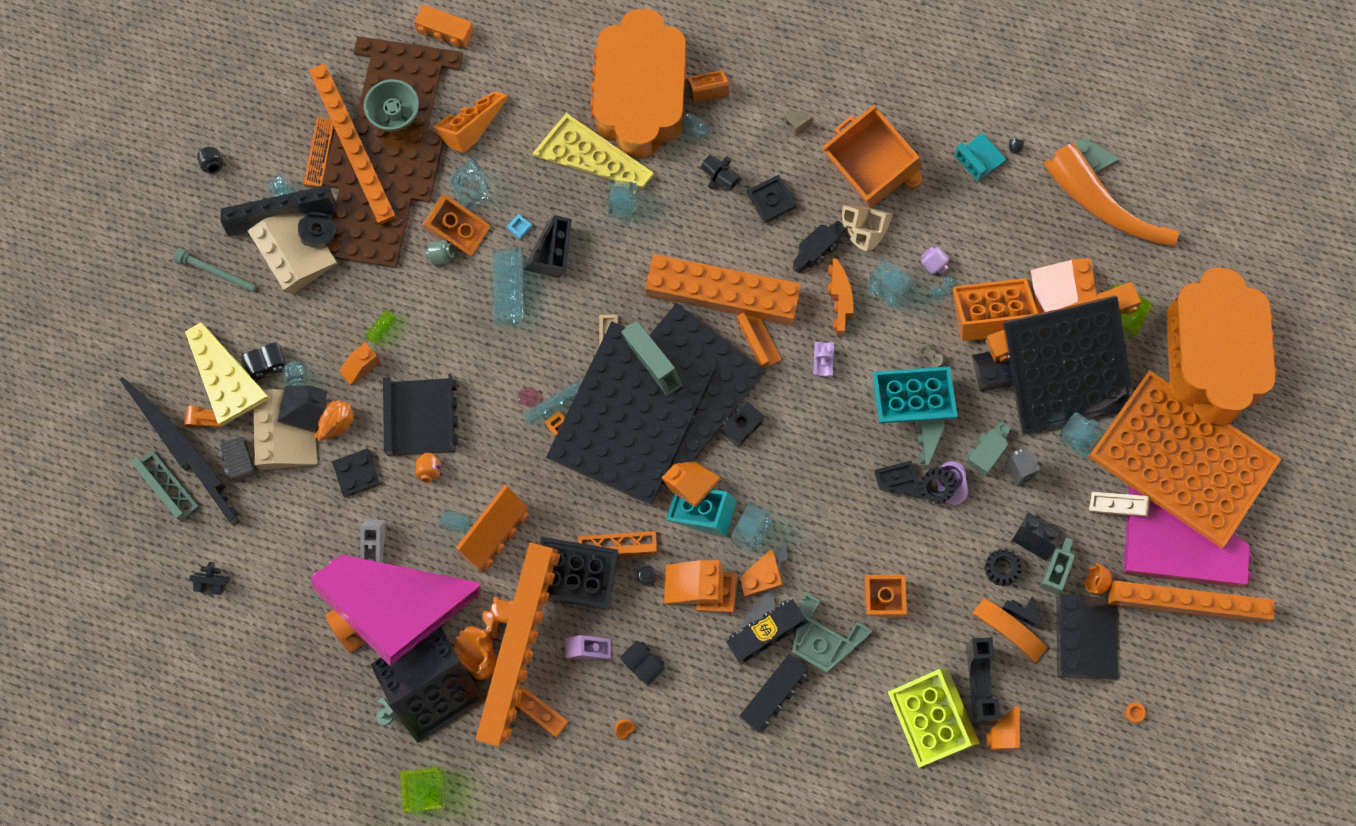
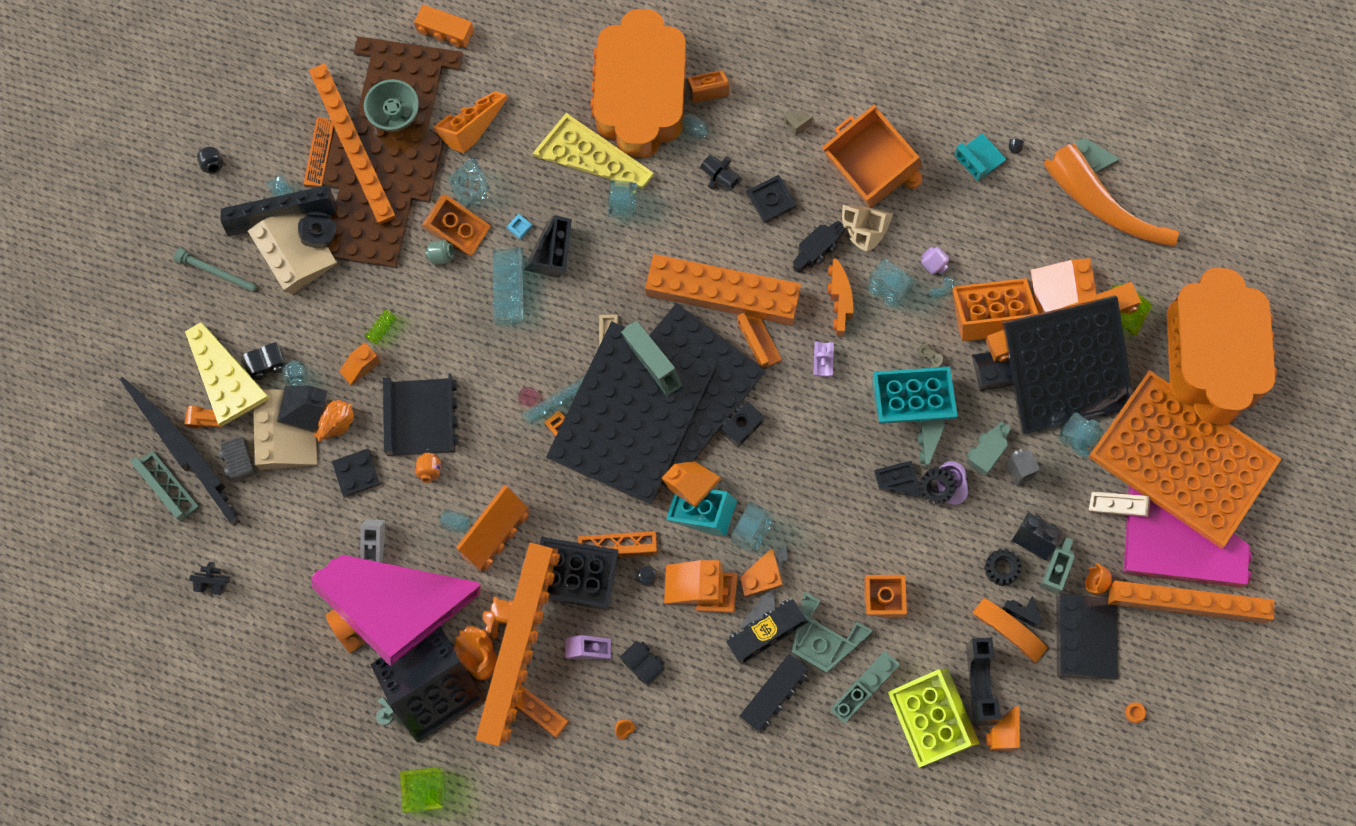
none -> sand green slope [830,651,900,724]

